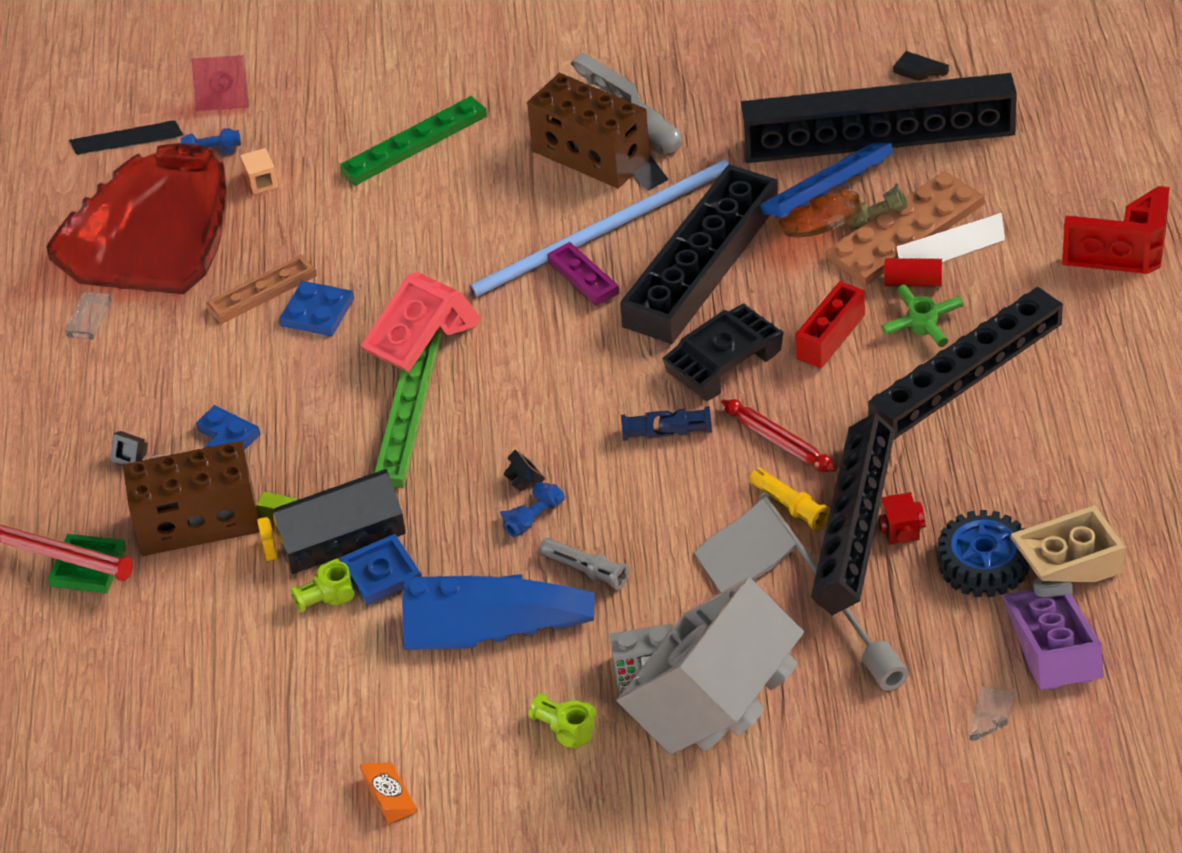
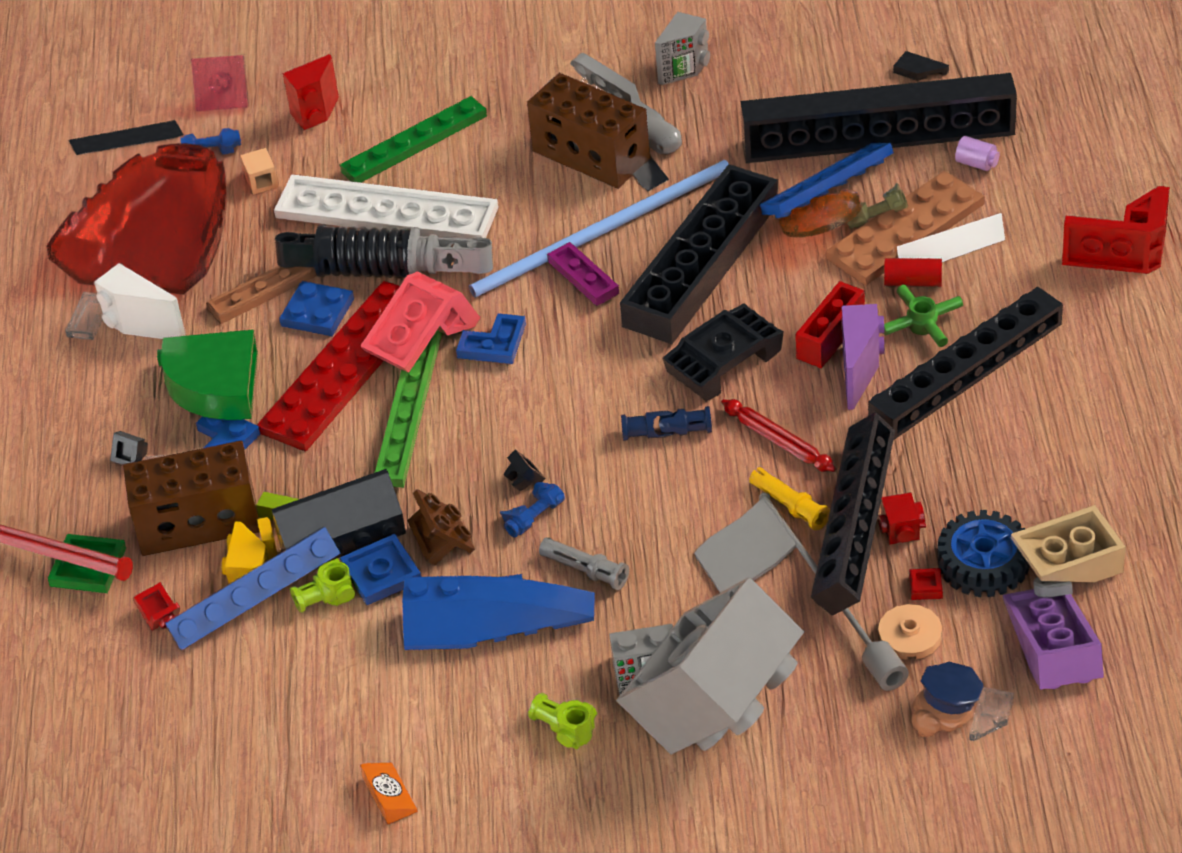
none -> white slope [94,263,186,339]
none -> red bracket [133,582,180,631]
none -> green brick [157,329,258,420]
none -> blue plate [164,527,341,650]
none -> yellow slope [221,521,269,584]
none -> red plate [257,280,400,452]
none -> white plate [274,174,498,239]
none -> black piece [275,224,493,278]
none -> red slope [282,54,339,131]
none -> reddish brown bracket [407,489,475,566]
none -> blue plate [456,313,526,364]
none -> light grey slope [655,12,711,85]
none -> medium lavender slope [842,304,885,410]
none -> light nougat plate [878,604,942,660]
none -> red tile [909,568,943,600]
none -> dark blue piece [911,662,984,737]
none -> lavender brick [955,136,1000,171]

